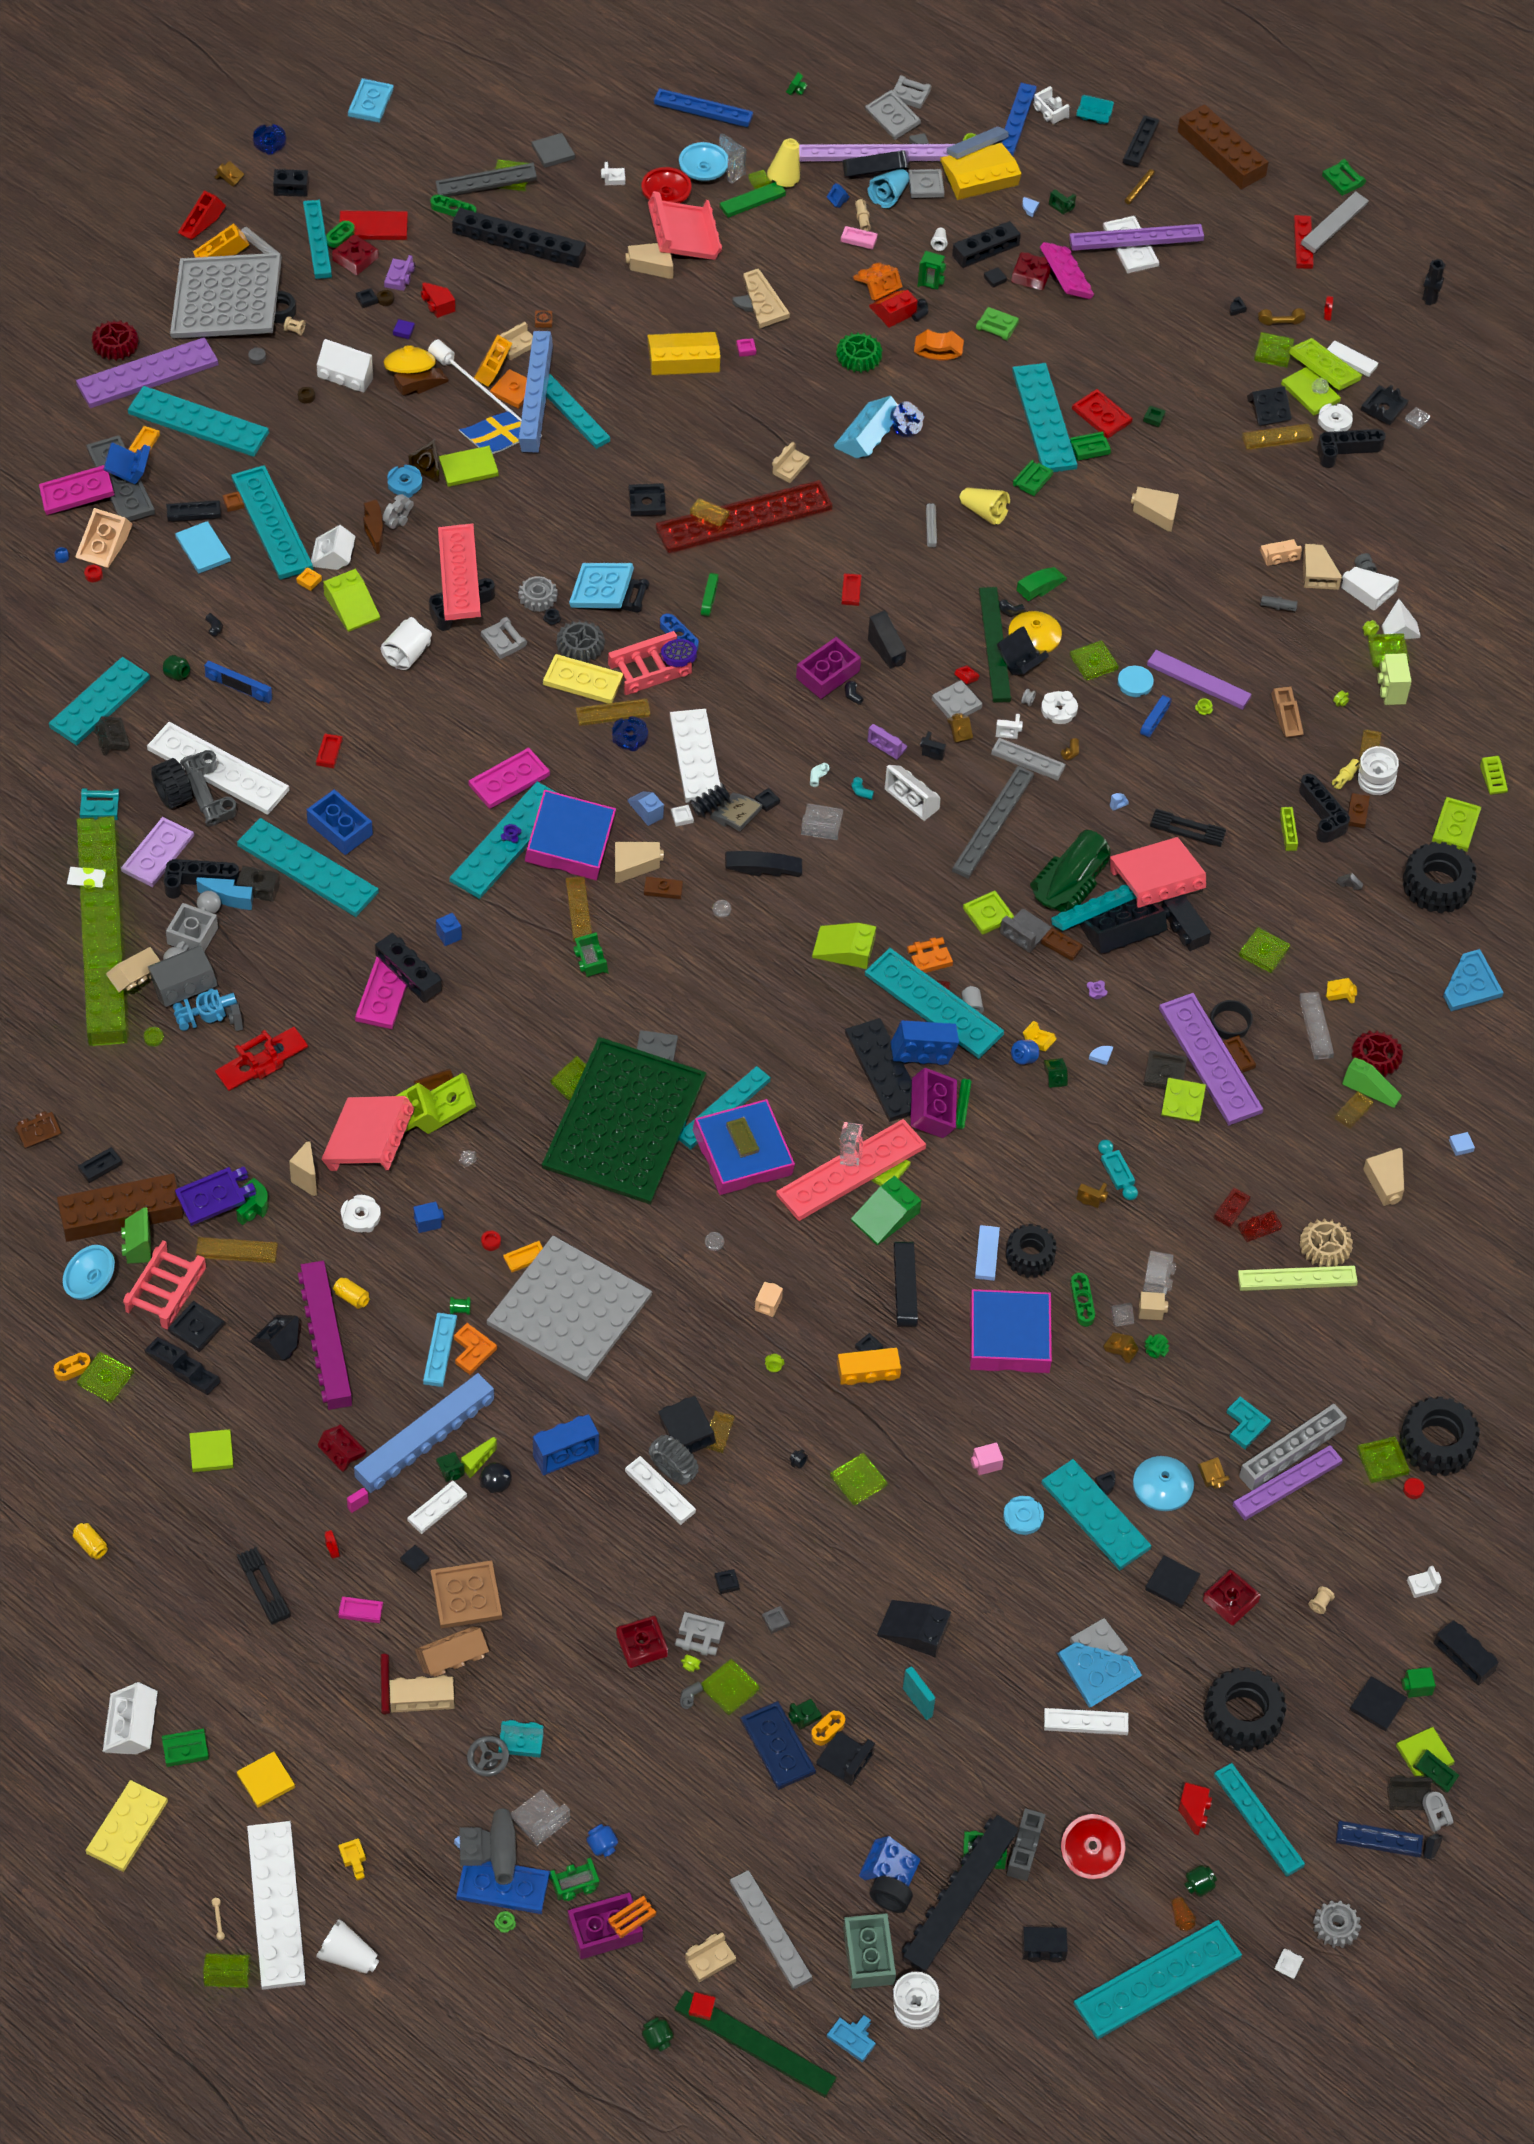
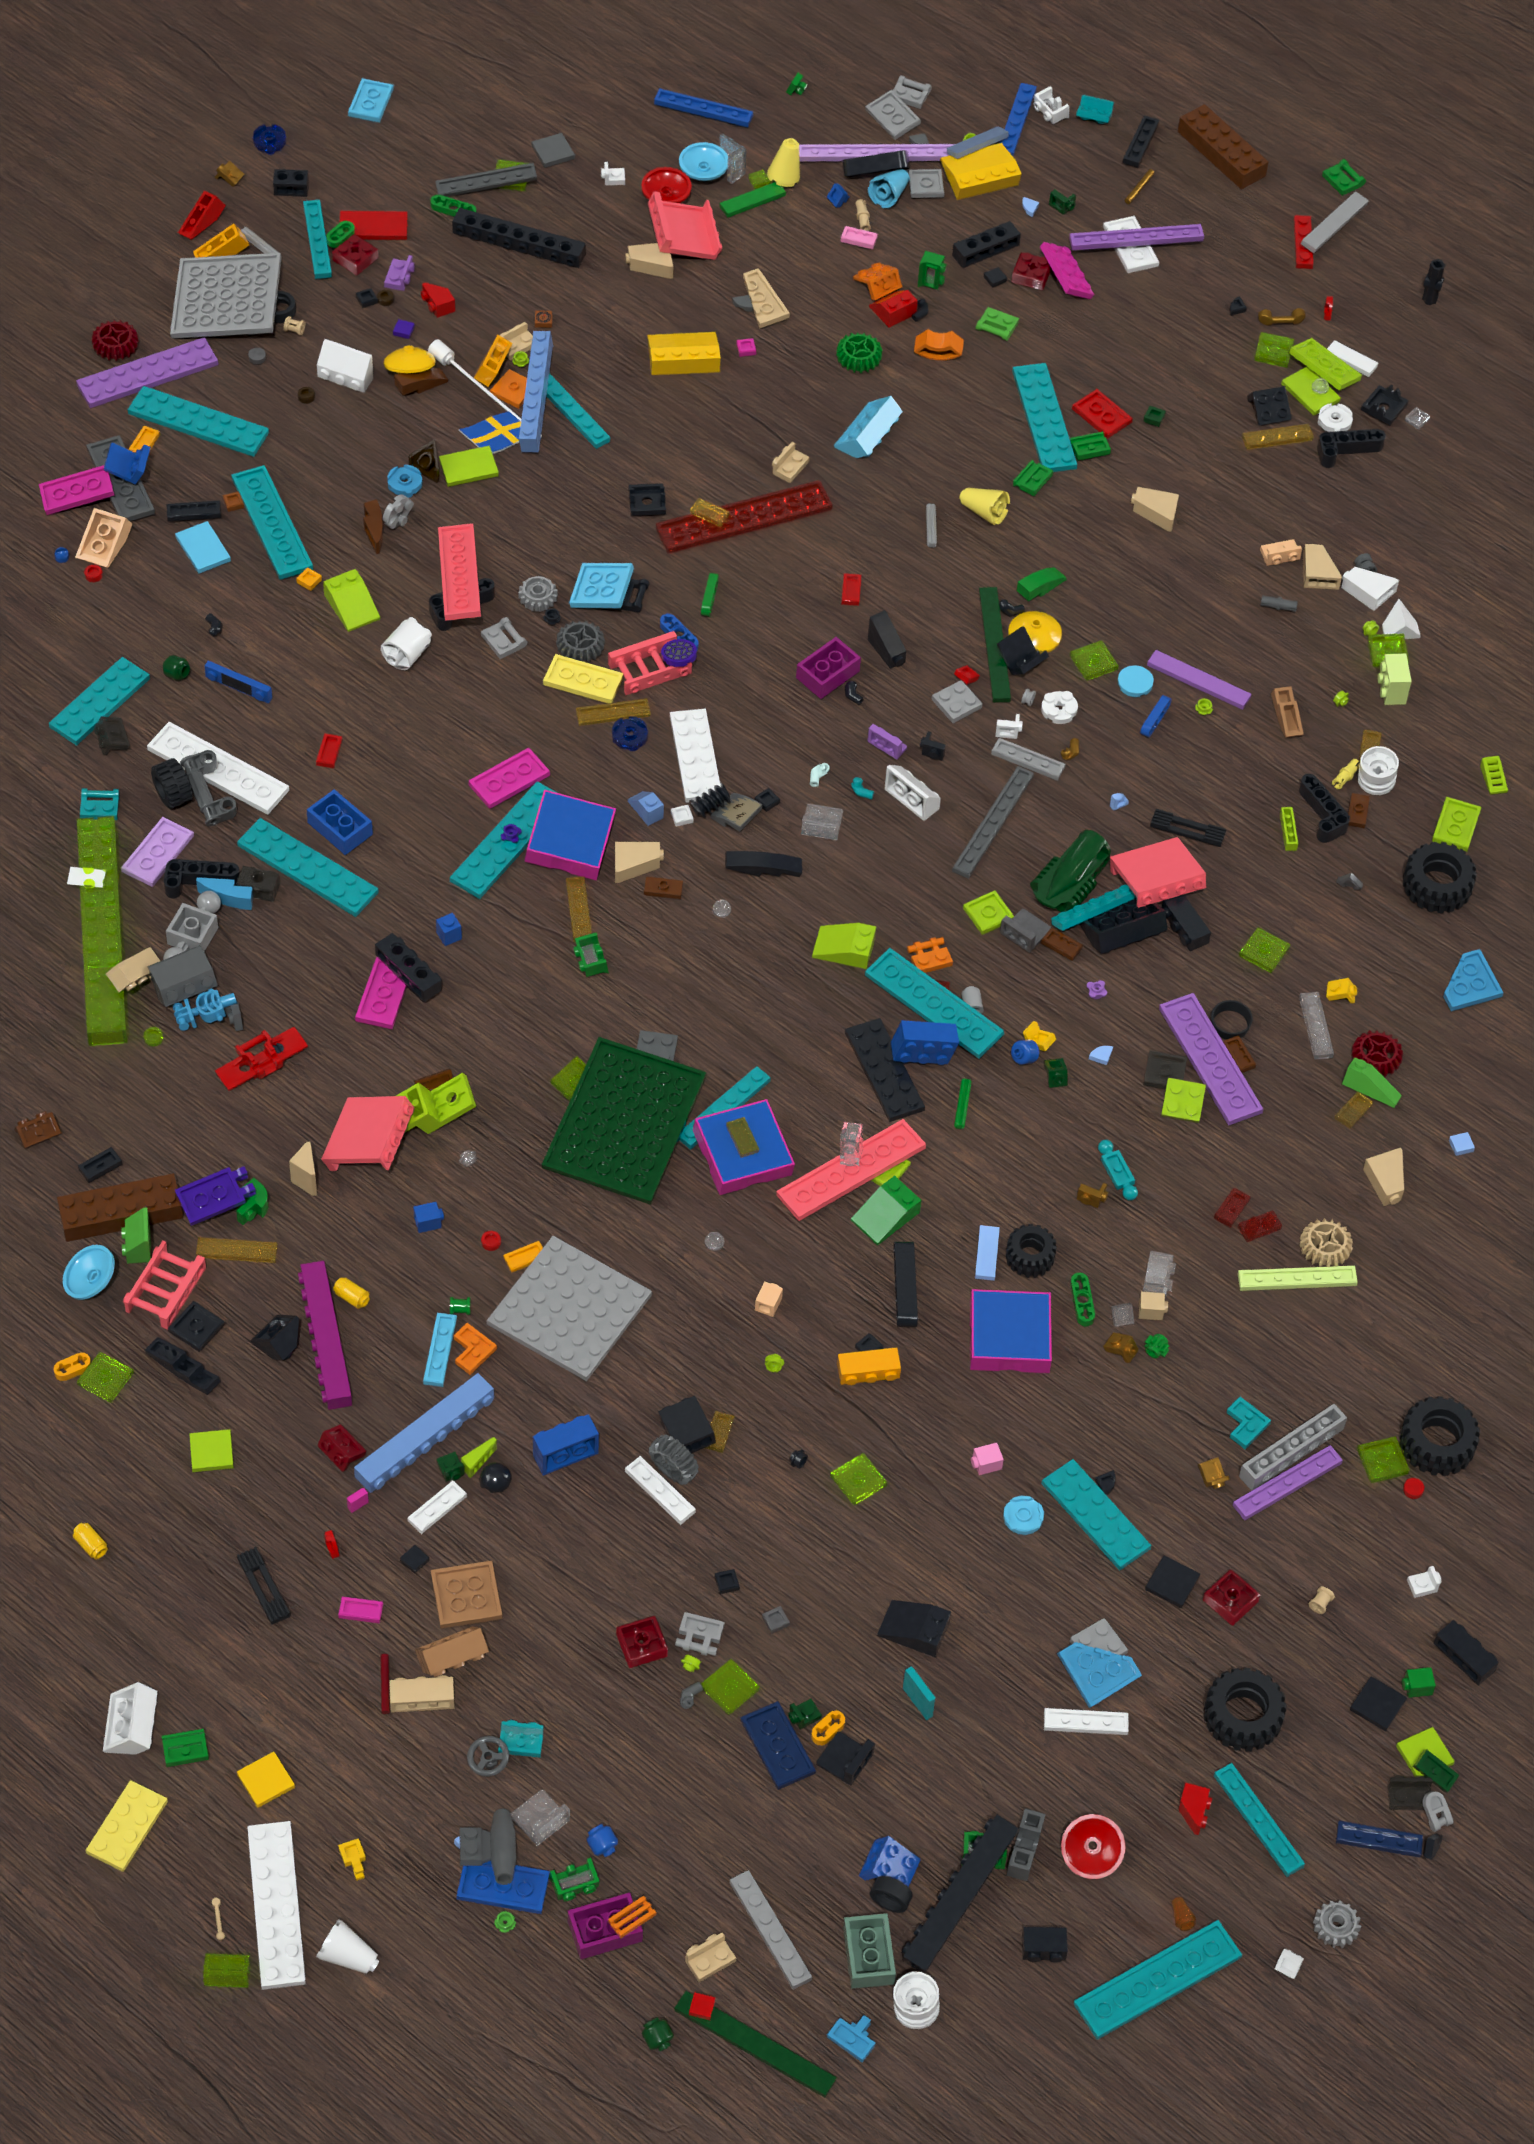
white slope [311,525,355,570] -> none
white plate [341,1195,381,1233] -> none
clear blue plate [890,401,924,437] -> none
magenta brick [911,1068,957,1138] -> none
white cone [931,228,947,251] -> none
pearl gold bracket [947,713,973,742] -> none
medium azure dish [1133,1456,1194,1511] -> none
dark green head [1184,1865,1217,1897] -> none
none -> lime plate [512,351,529,367]

